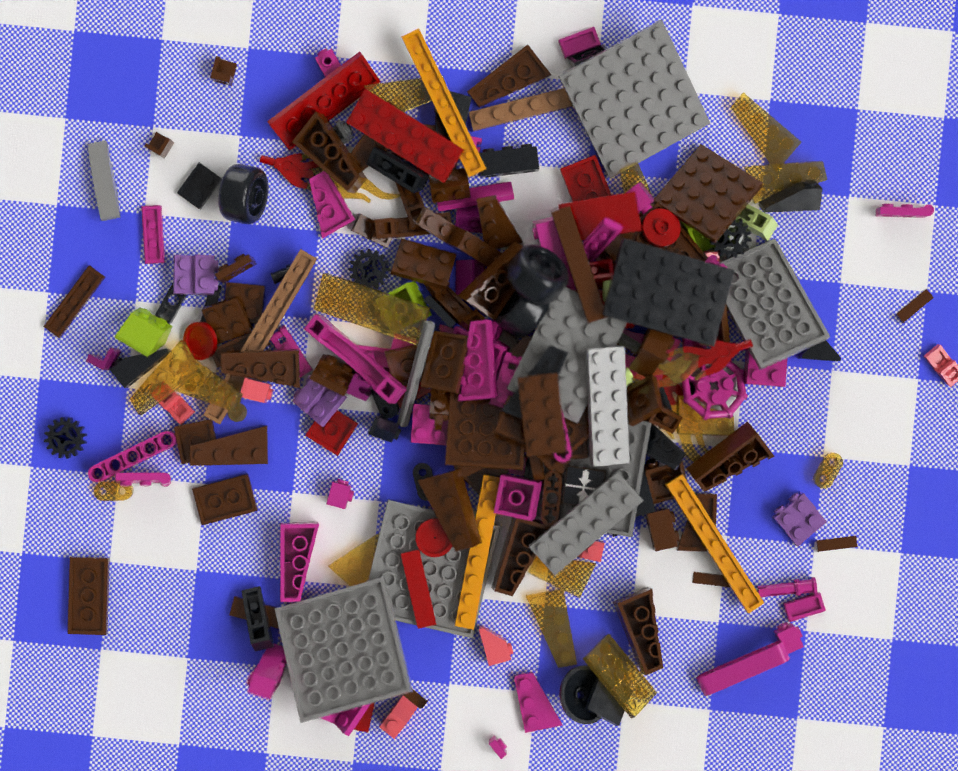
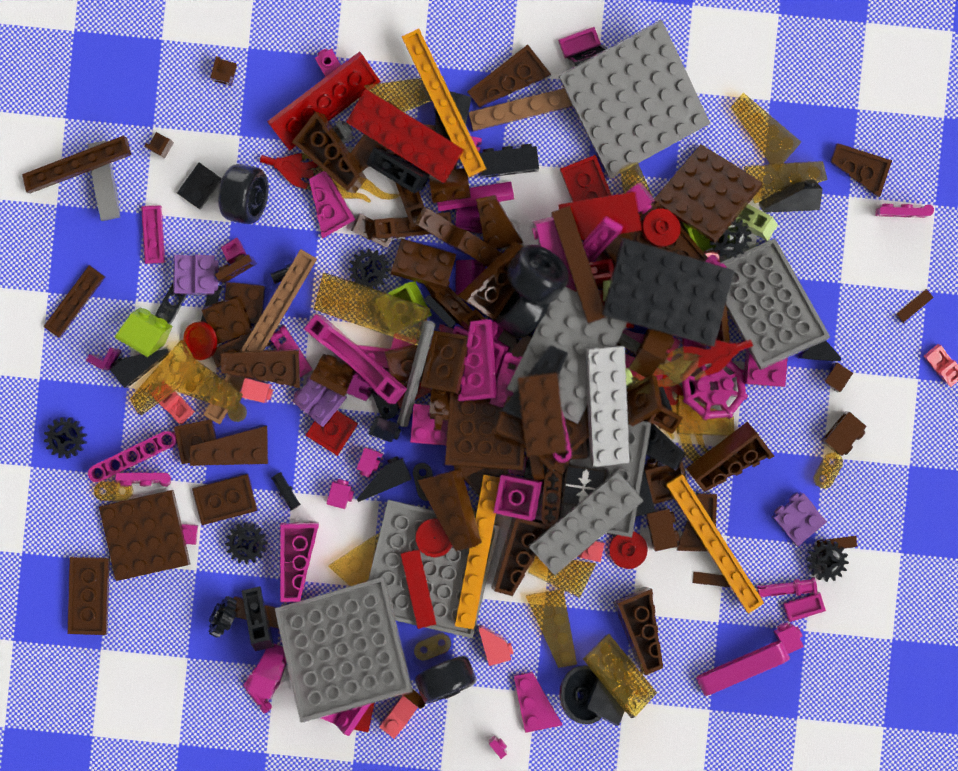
none -> reddish brown plate [22,135,131,194]
none -> reddish brown plate [99,490,191,581]
none -> dark pink plate [182,524,198,545]
none -> black gear [208,596,237,638]
none -> dark pink plate [221,238,247,265]
none -> black gear [225,522,268,564]
none -> dark pink axle [243,681,272,714]
none -> black pin [271,472,301,511]
none -> dark pink brick [357,447,384,478]
none -> black slope [357,456,412,502]
none -> clear yellow plate [414,633,451,661]
none -> black wheel [415,655,476,704]
none -> red piece [609,531,648,569]
none -> black gear [806,540,849,582]
none -> reddish brown brick [821,411,867,456]
none -> reddish brown panel [825,363,853,392]
none -> reddish brown wing [830,143,892,198]

